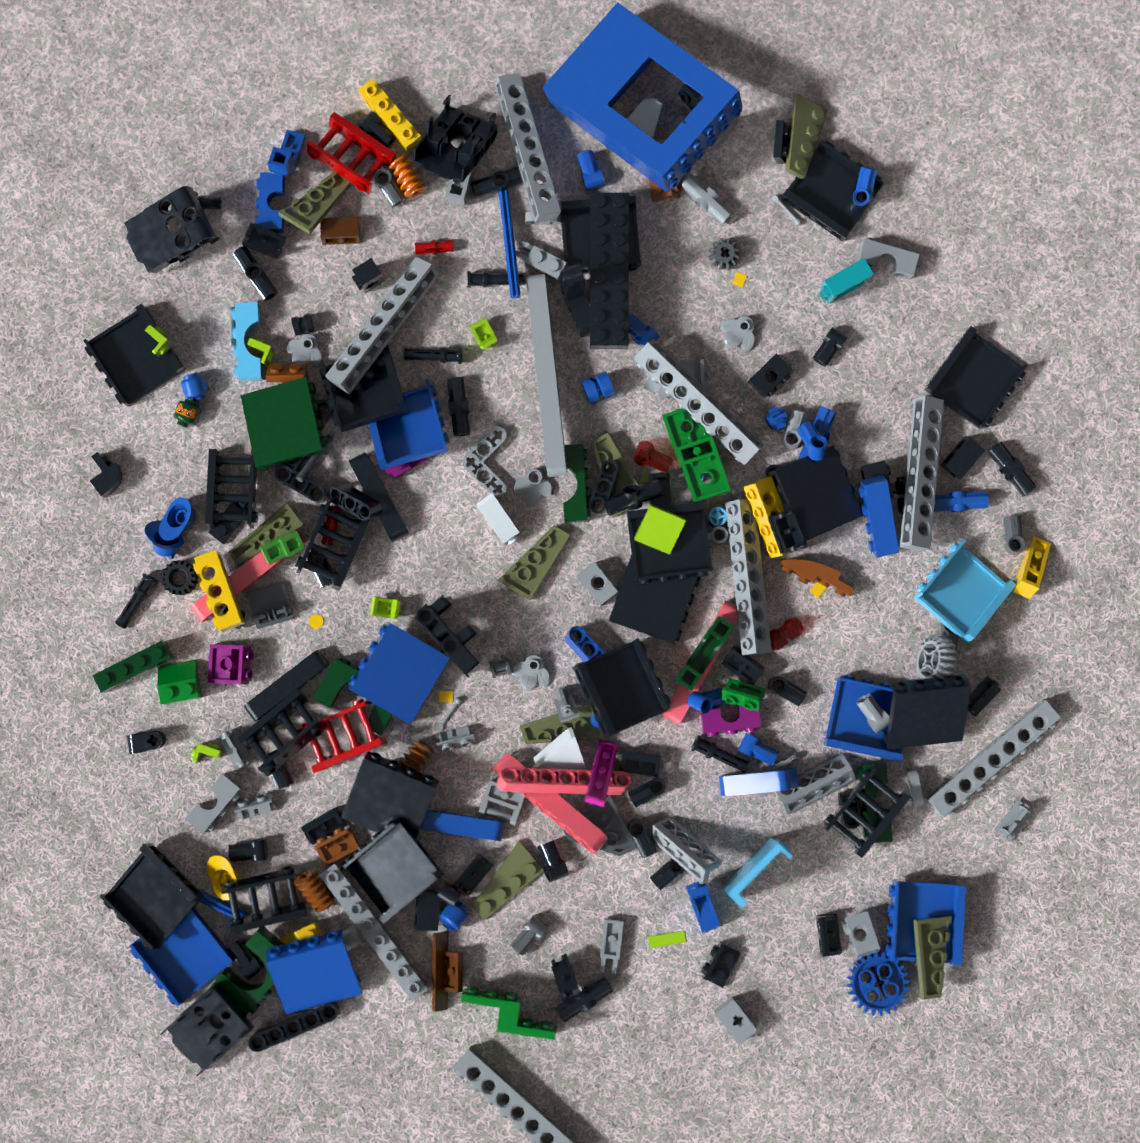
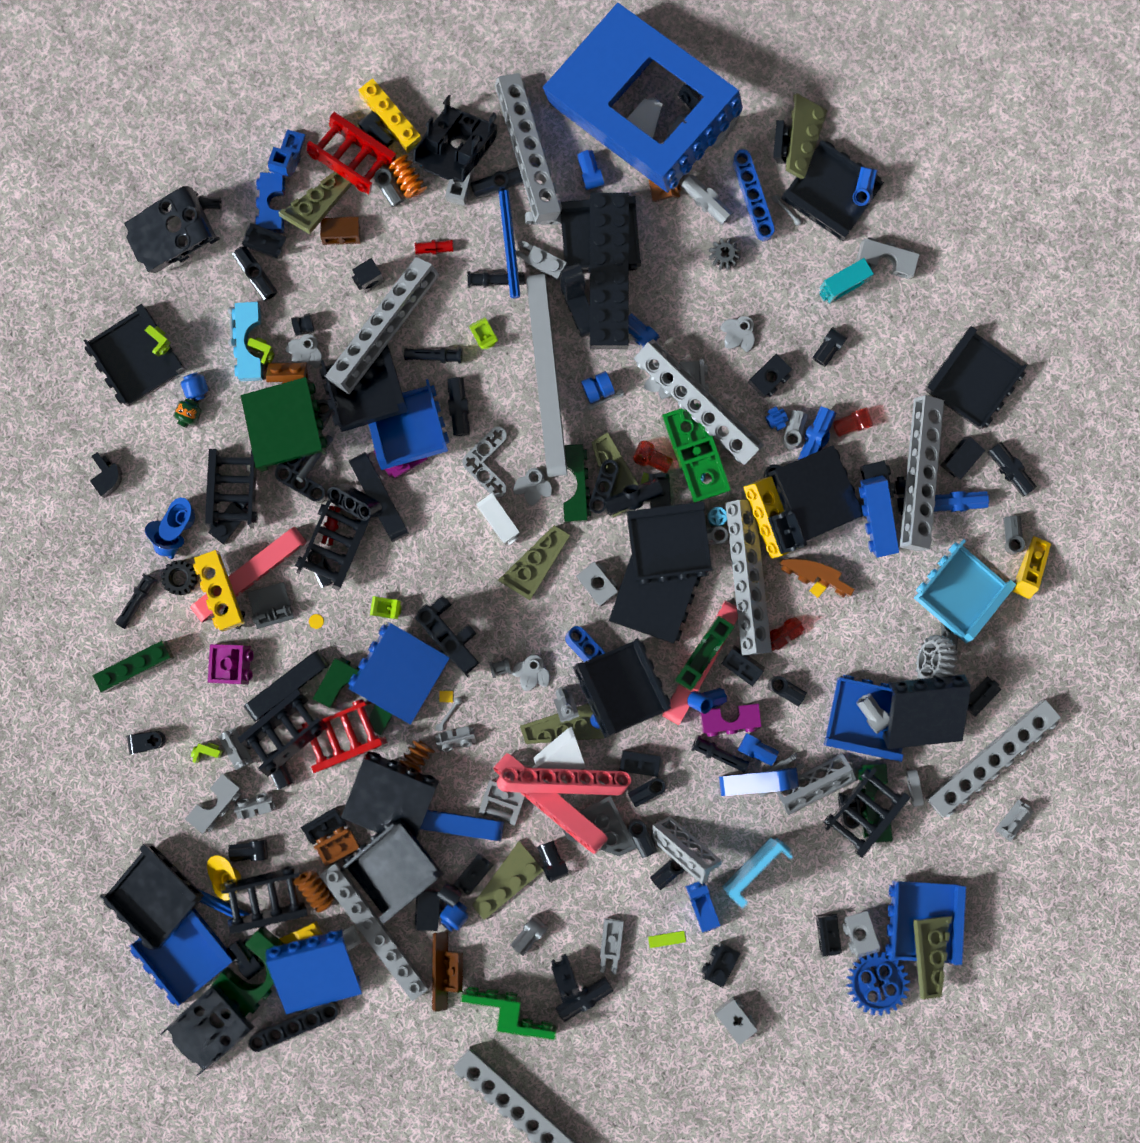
green slope [157,660,203,705] -> none
olive wing [228,503,304,566] -> none
bright green slope [259,531,305,565] -> none
dark pink tile [585,739,618,807] -> none
lime tile [634,504,686,554] -> none
green bracket [722,678,766,711] -> none
yellow window [732,272,747,288] -> none
blue piece [797,421,827,461] -> none
none -> blue beam [732,149,775,241]
none -> clear red piece [833,407,874,437]

